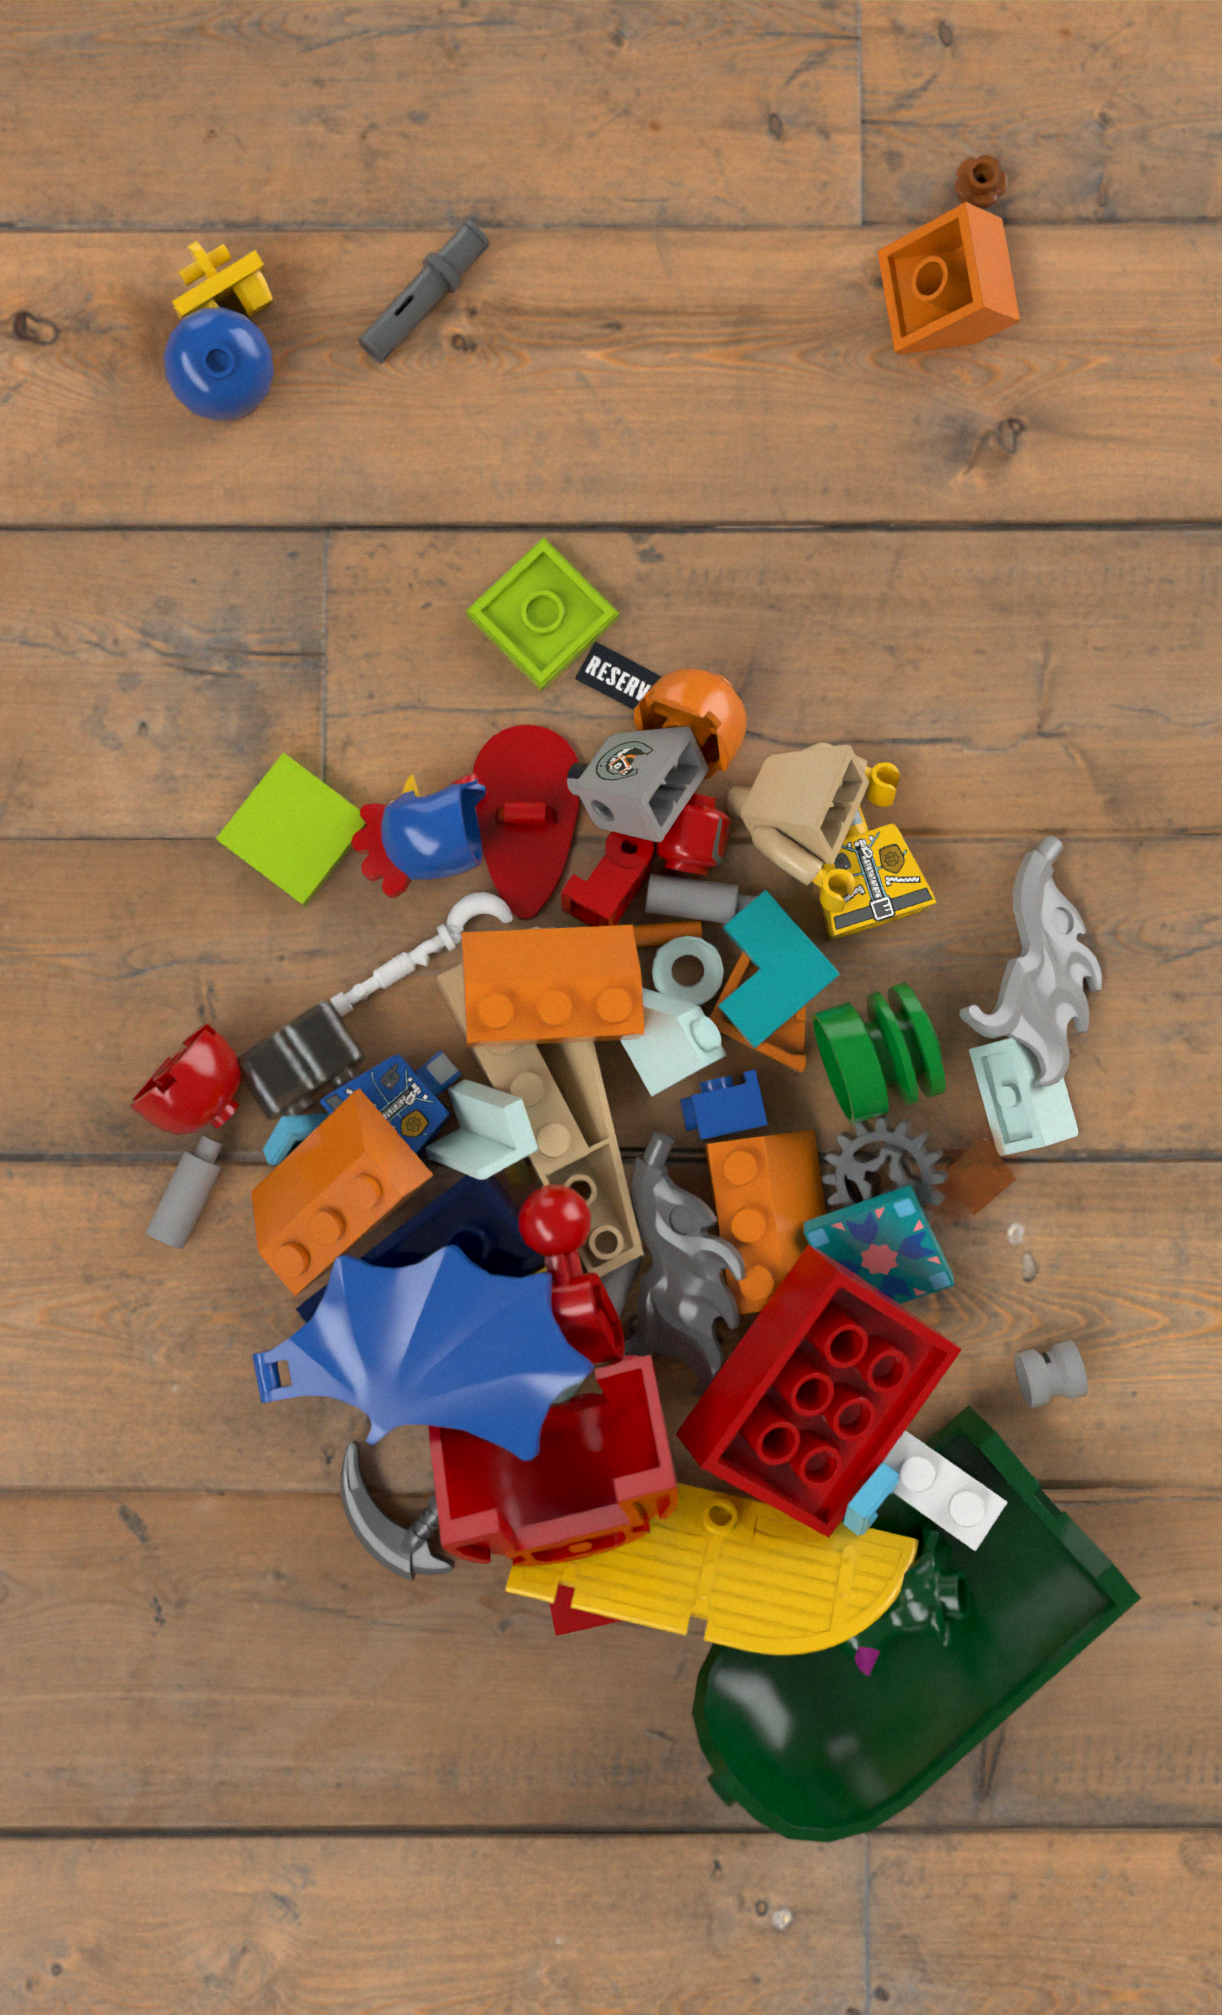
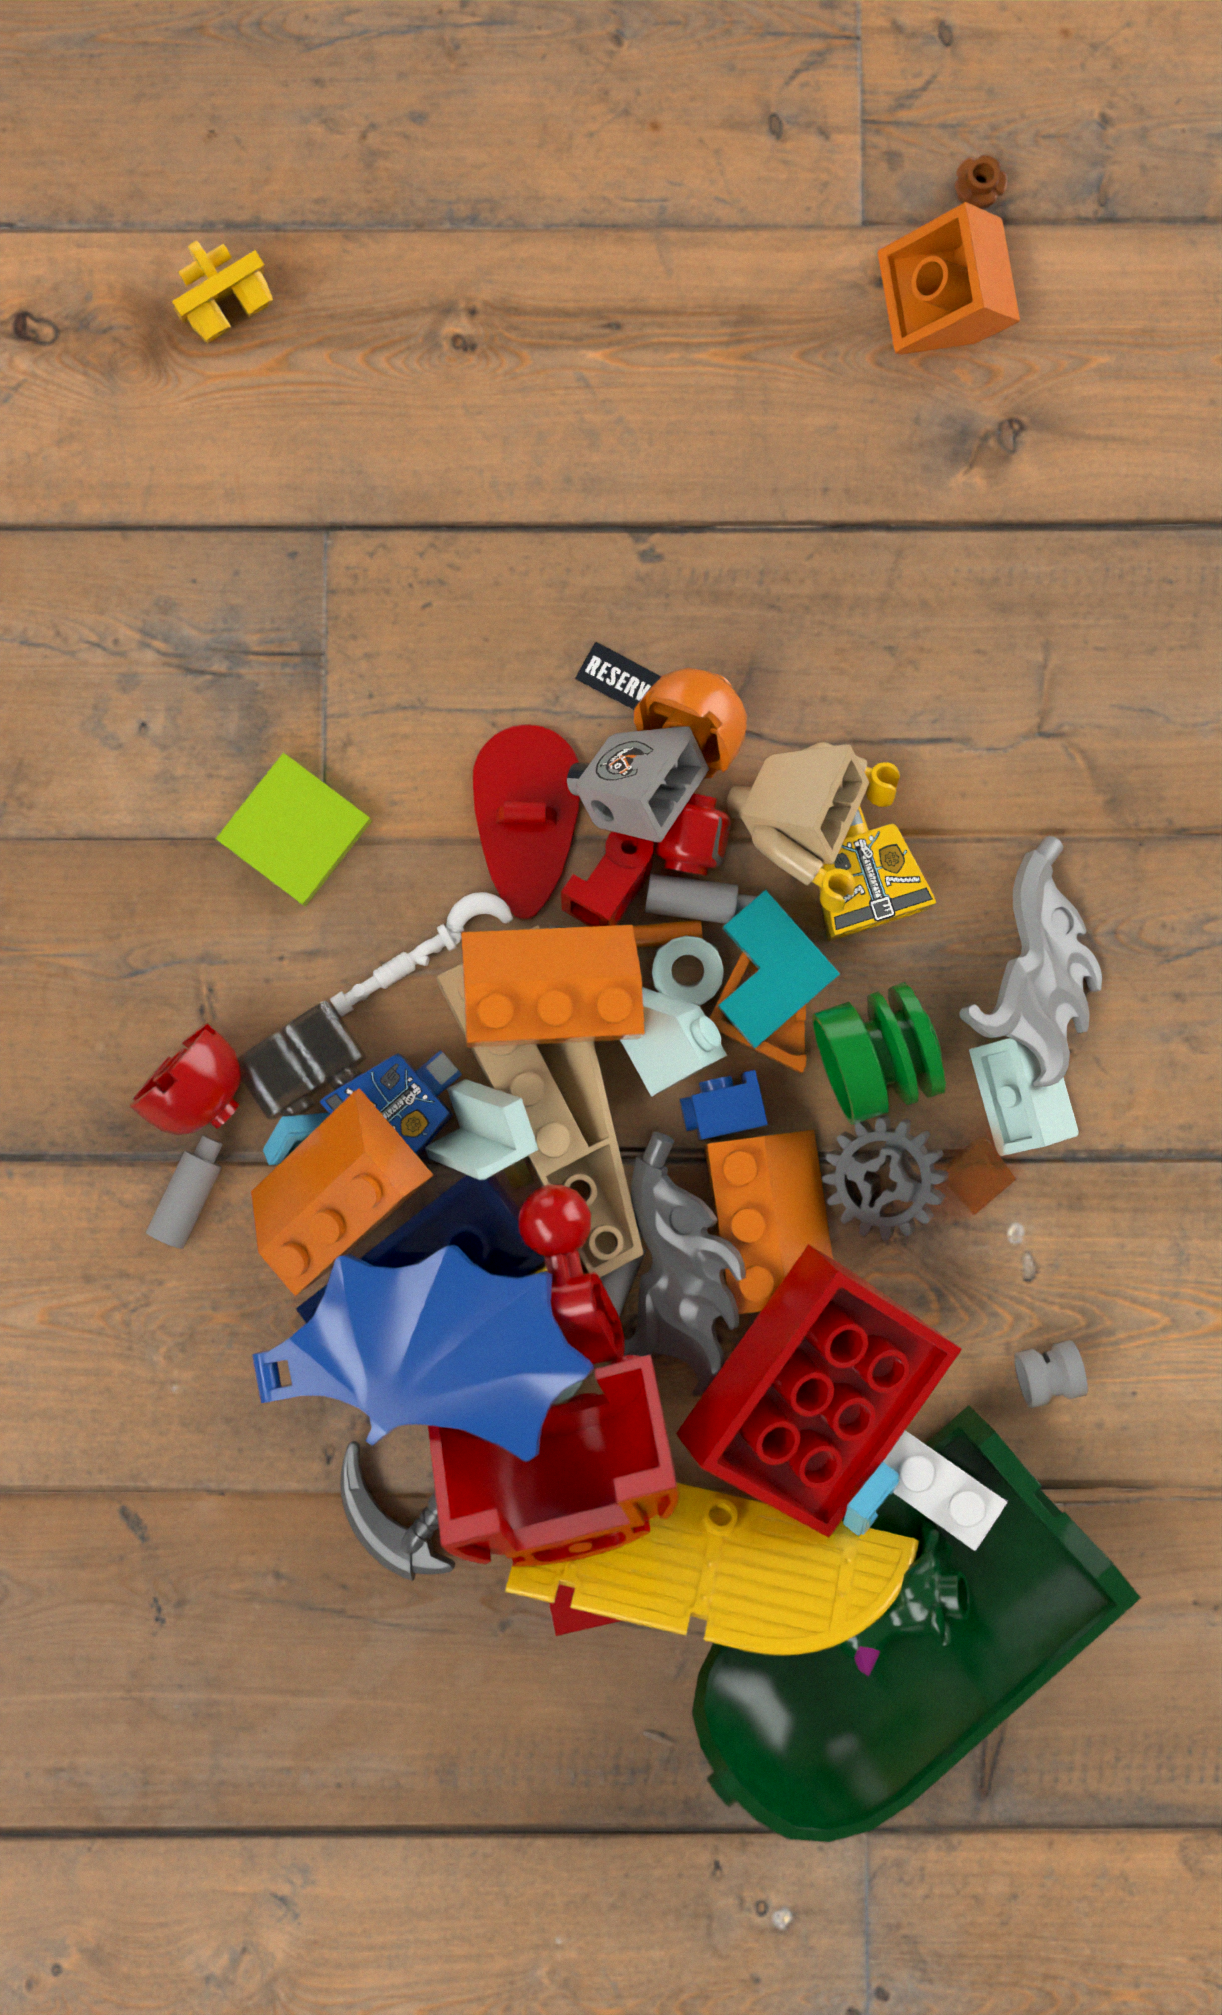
blue cylinder [163,307,274,421] -> none
blue piece [351,773,486,898] -> none
dark grey pin [358,220,489,364] -> none
lime tile [466,537,619,692] -> none
tile [803,1185,954,1304] -> none

